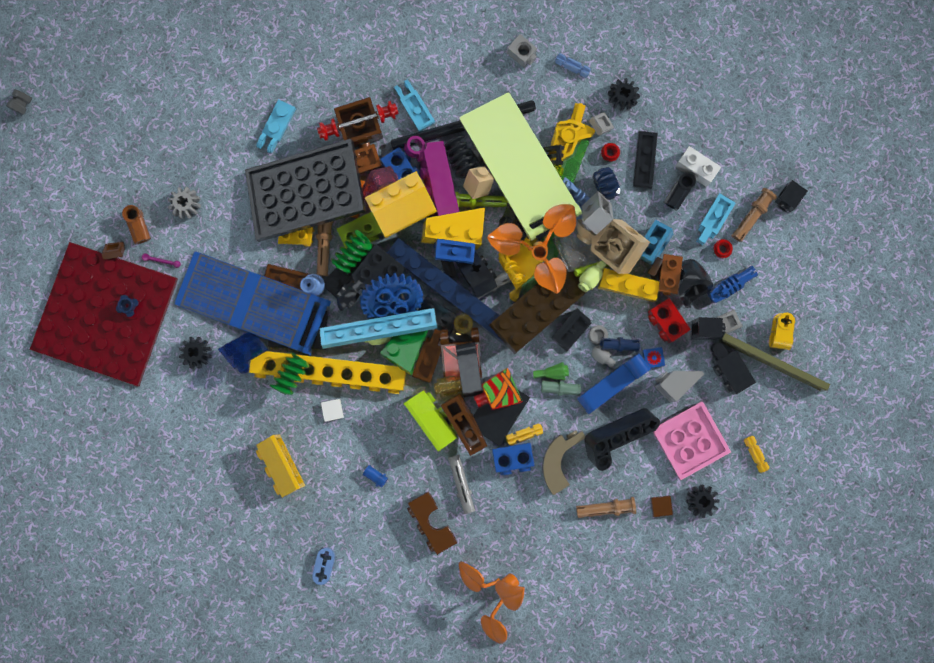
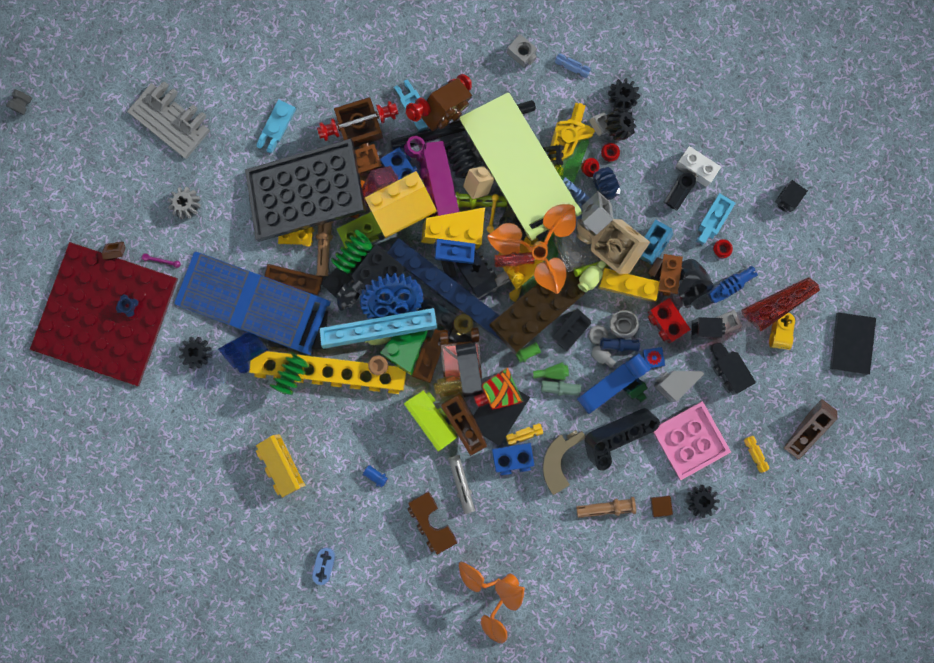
dark orange piece [122,205,151,244] -> none
medium blue piece [300,274,325,296] -> none
white tile [321,399,344,422] -> none
black tile [633,131,658,189] -> none
olive tile [718,333,831,391] -> none
medium nougat pin [731,188,777,242] -> none
none -> light grey hinge [127,82,210,159]
none -> medium nougat tile [368,356,388,375]
none -> reddish brown brick [406,74,473,131]
none -> yellow hinge [487,194,499,233]
none -> clear red pin [494,252,535,267]
none -> bright green pin [515,342,541,363]
none -> red plate [581,158,600,177]
none -> black gear [604,108,637,140]
none -> light grey hair [610,310,639,339]
none -> dark green tile [623,378,648,403]
none -> clear red wing [741,277,820,332]
none -> reddish brown slope [784,399,838,459]
none -> black tile [830,312,876,375]

